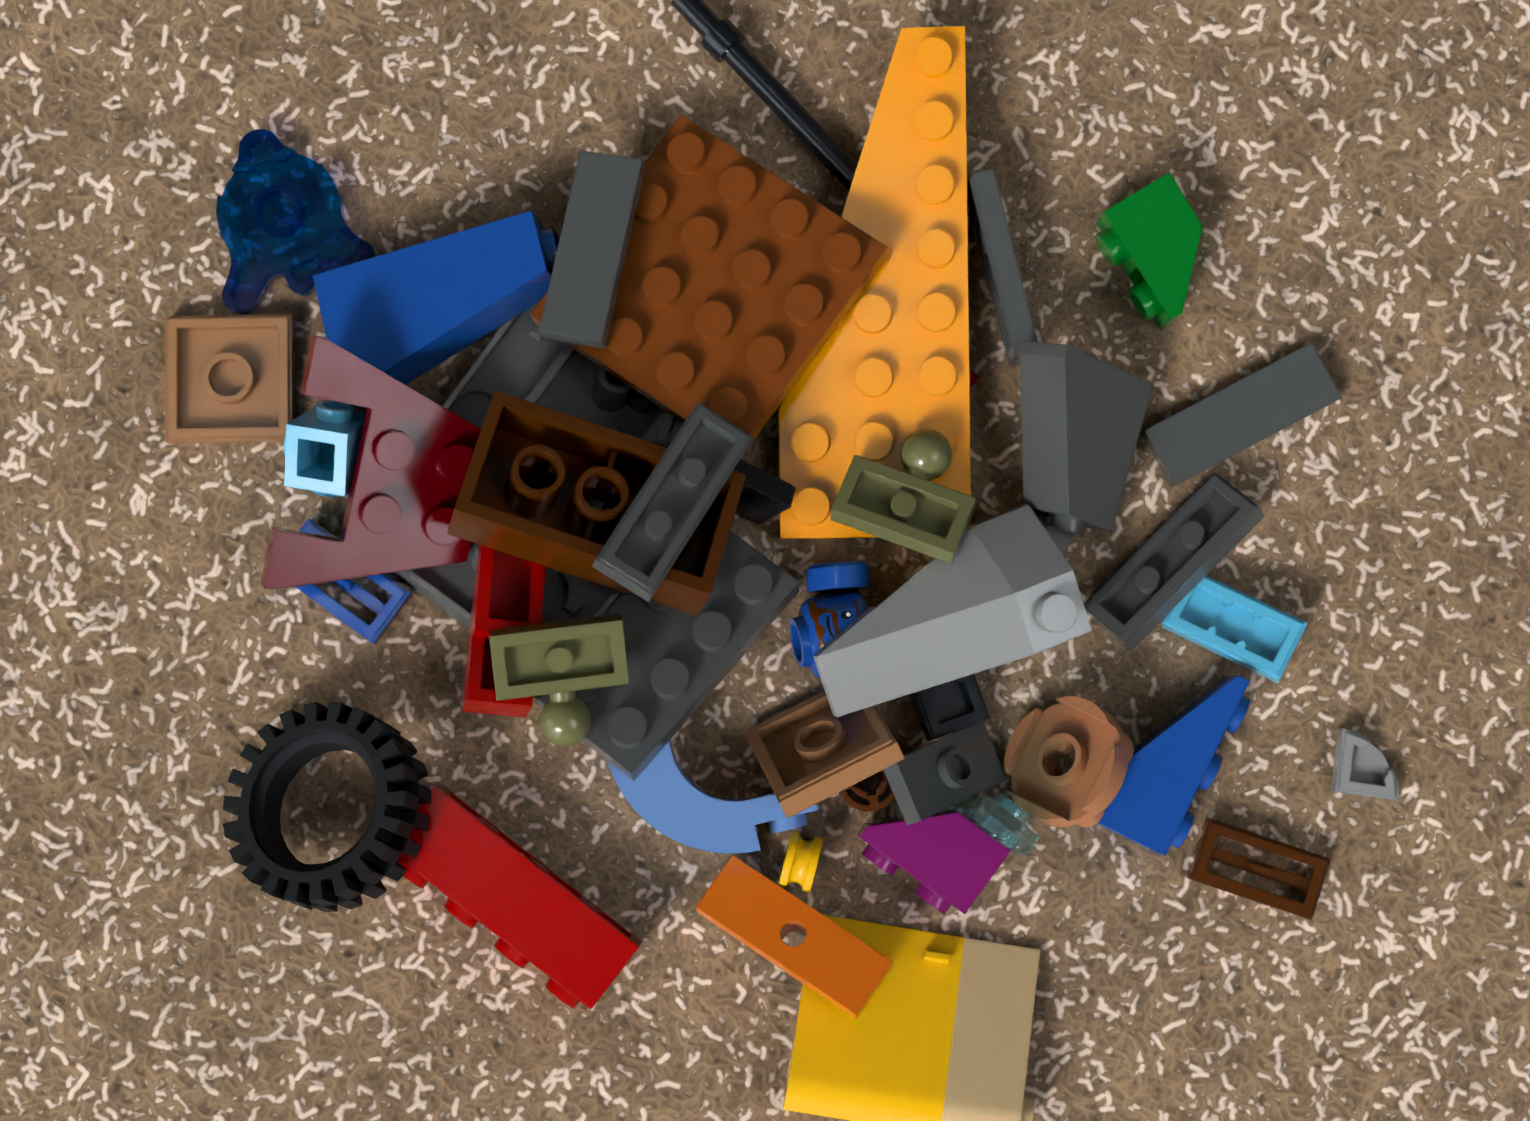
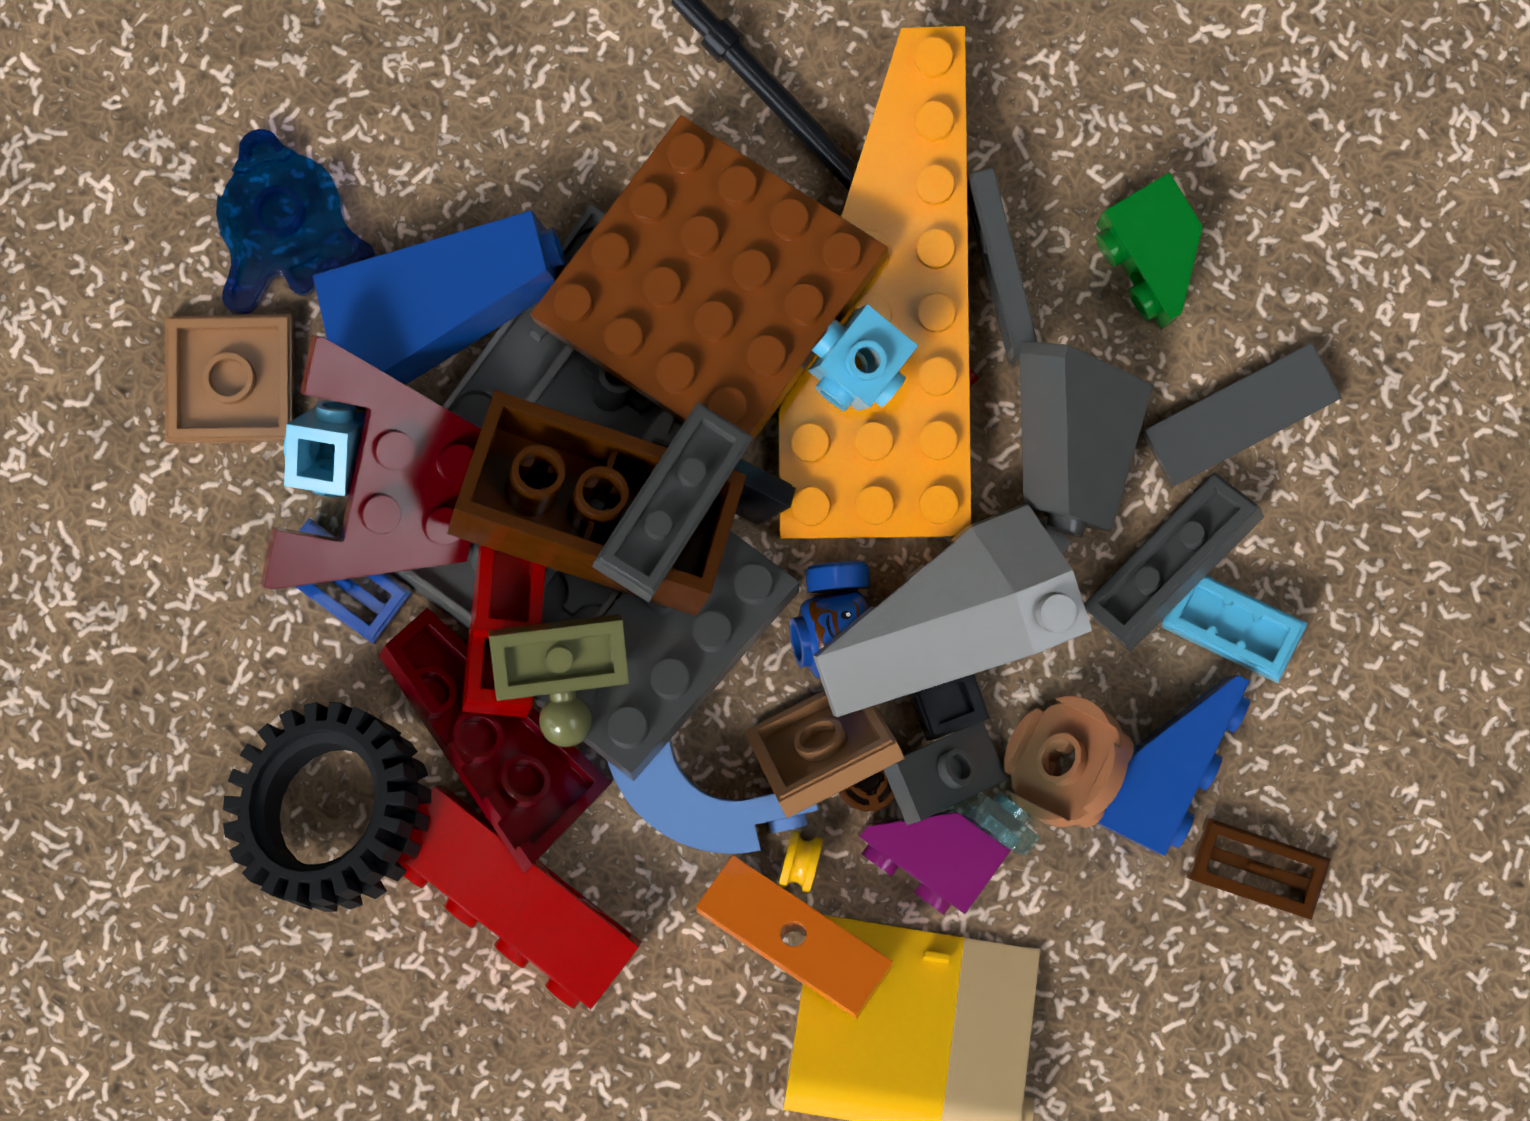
dark grey tile [538,150,646,349] -> none
olive plate [831,429,976,564] -> none
light grey tile [1330,728,1399,801] -> none
none -> dark red wing [379,608,612,874]
none -> medium azure brick [808,304,918,411]

